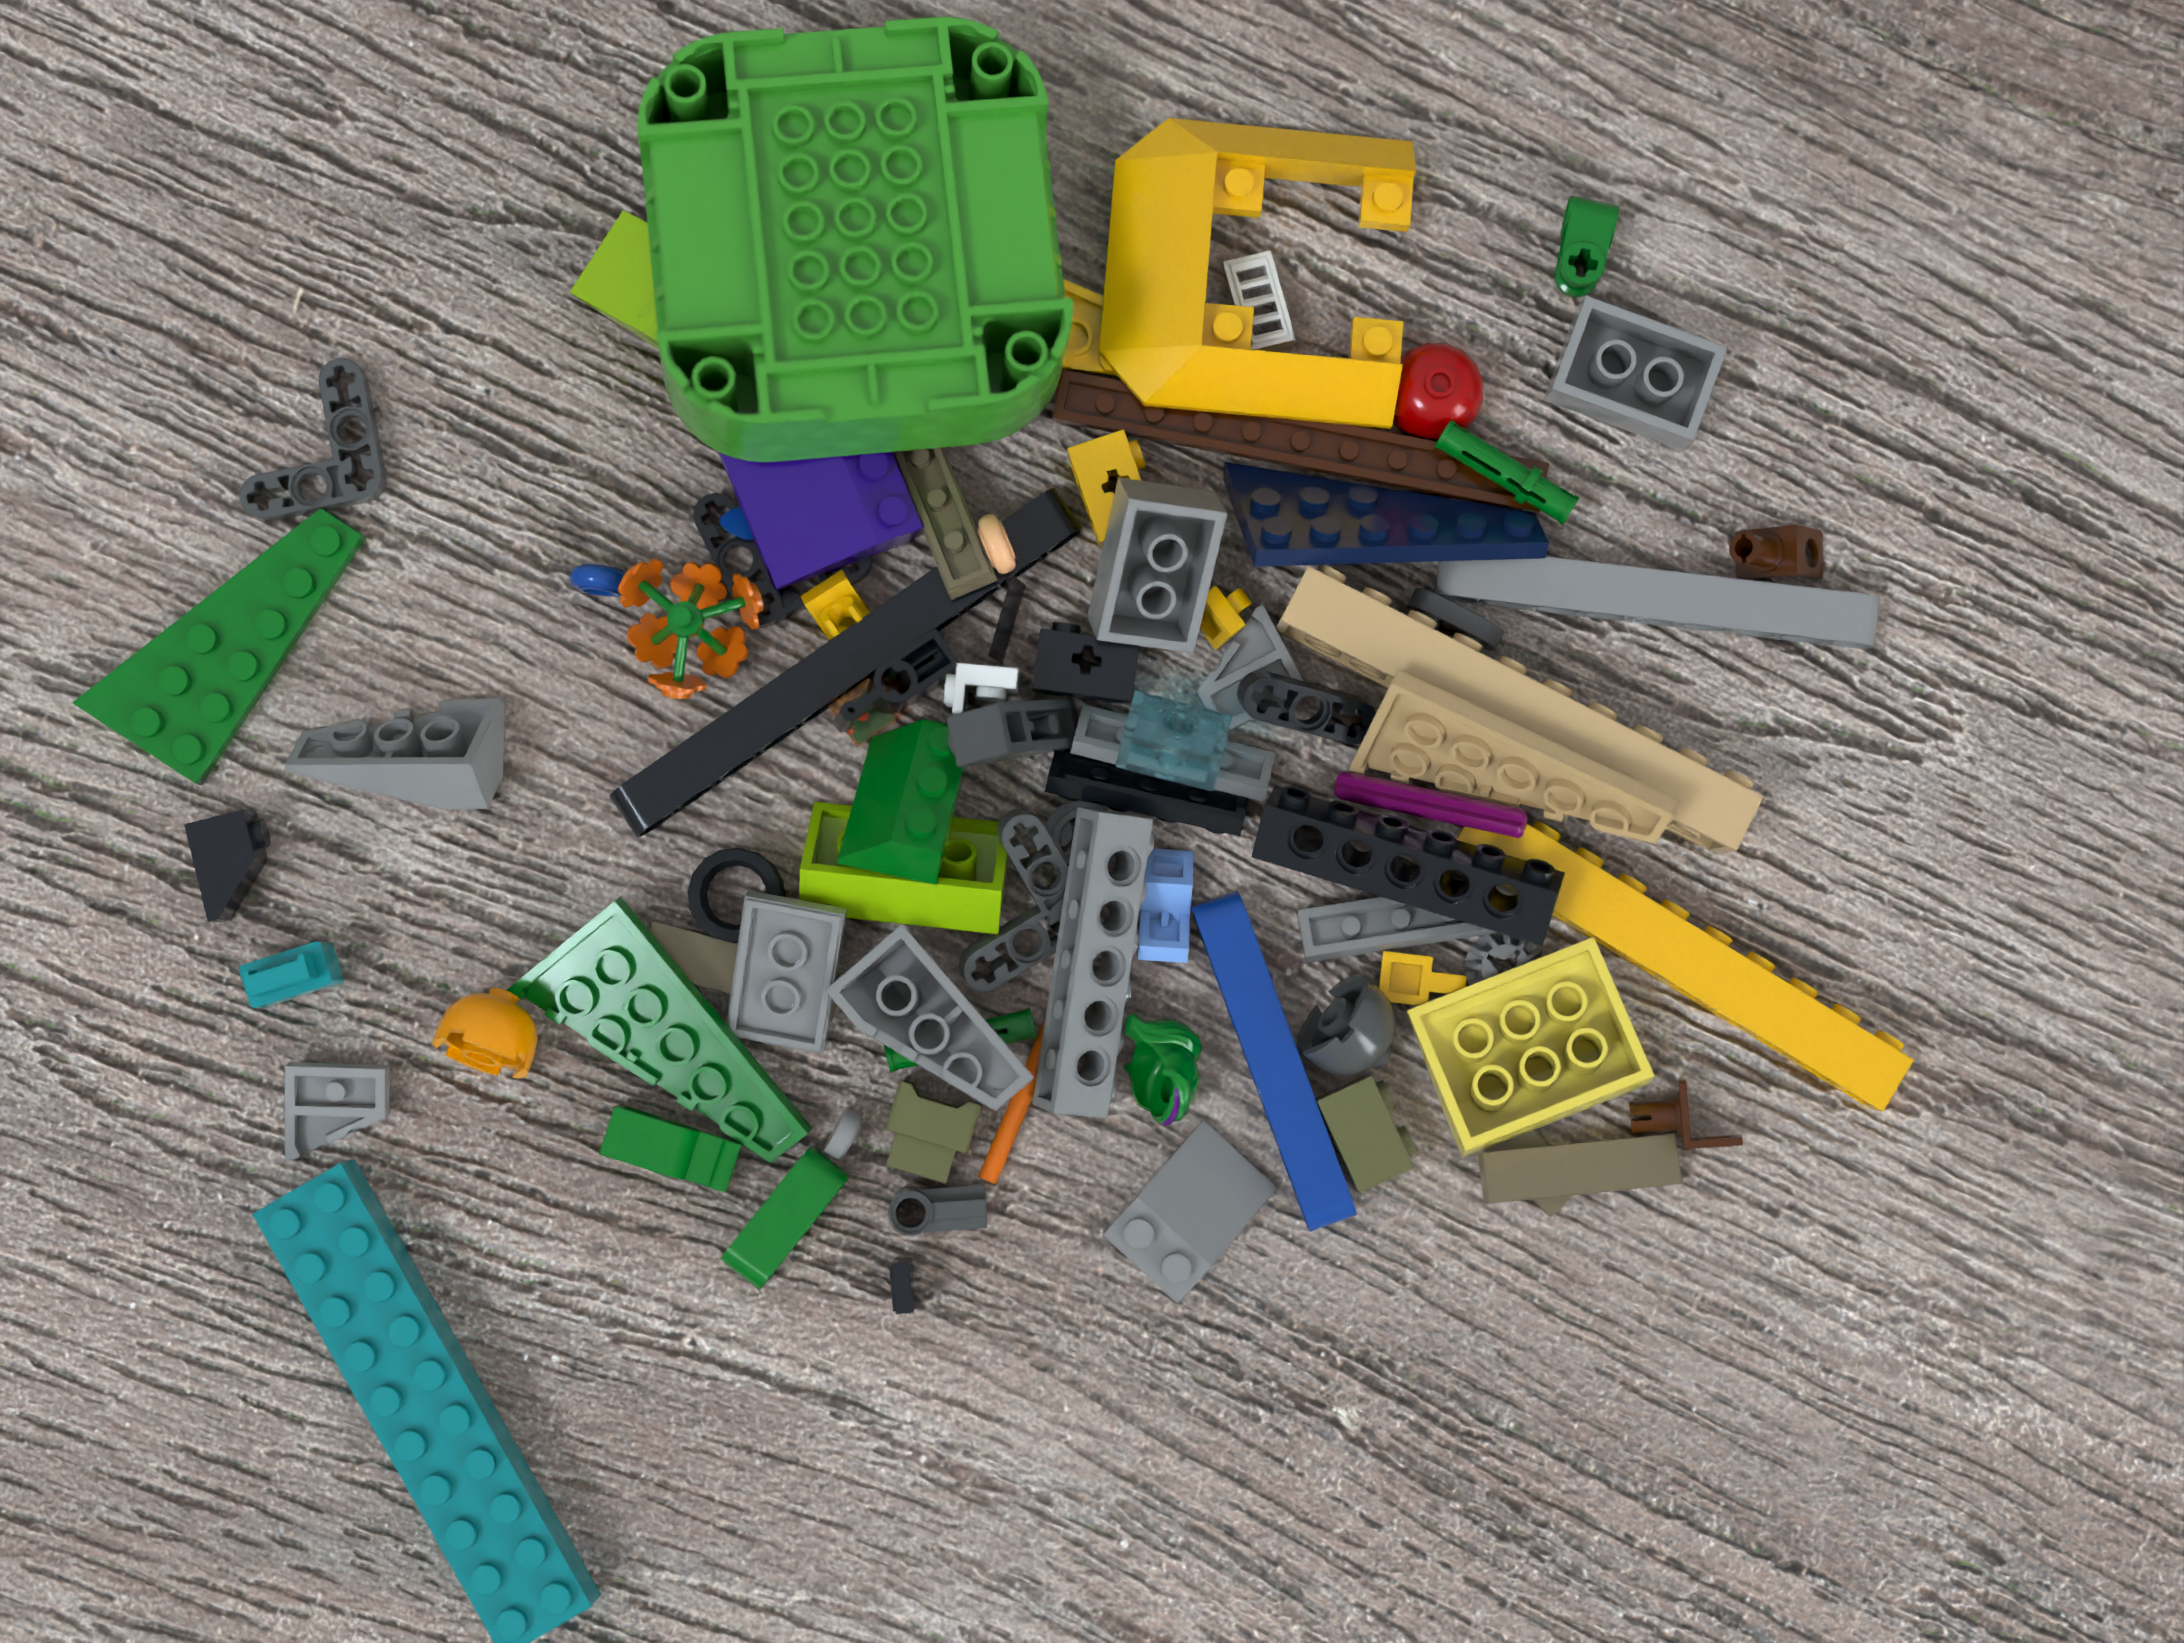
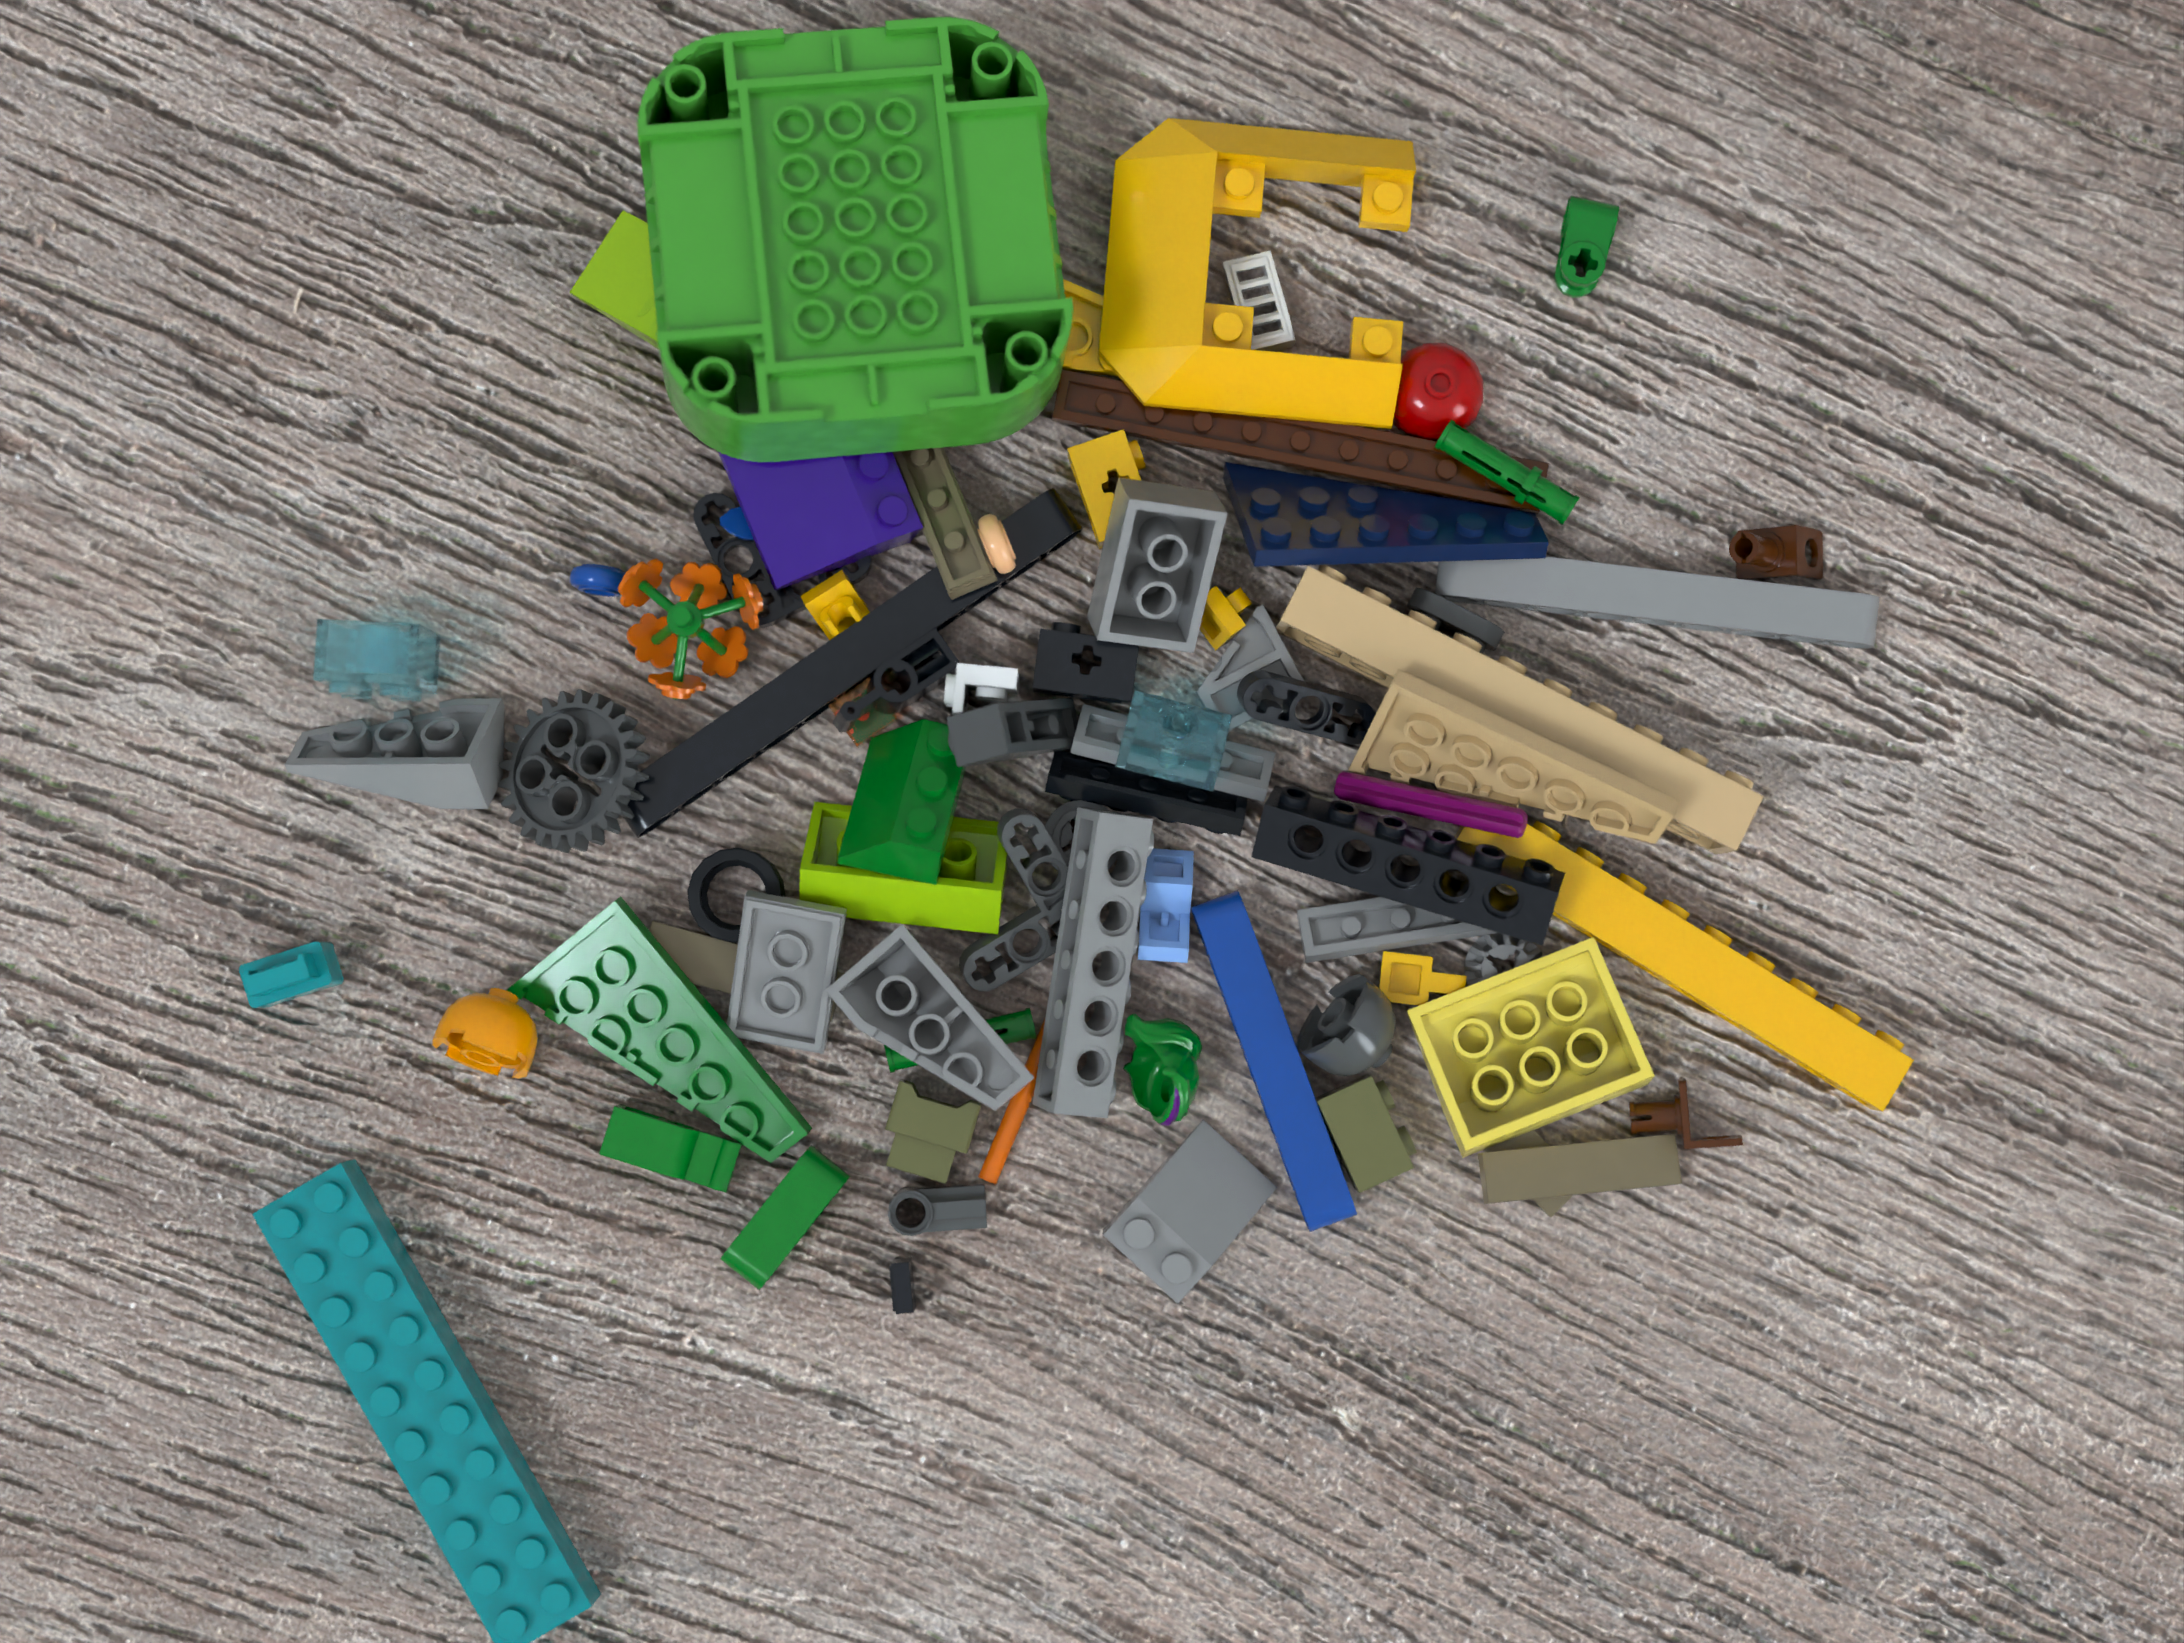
green wing [72,508,366,785] -> none
black slope [184,809,271,923] -> none
dark grey beam [239,358,387,521] -> none
light grey wing [285,1062,390,1161] -> none
light grey tile [823,1107,863,1160] -> none
black sticker [988,575,1026,665] -> none
light grey brick [1543,296,1728,451] -> none
none -> clear light blue brick [313,619,441,702]
none -> dark grey gear [498,689,650,853]

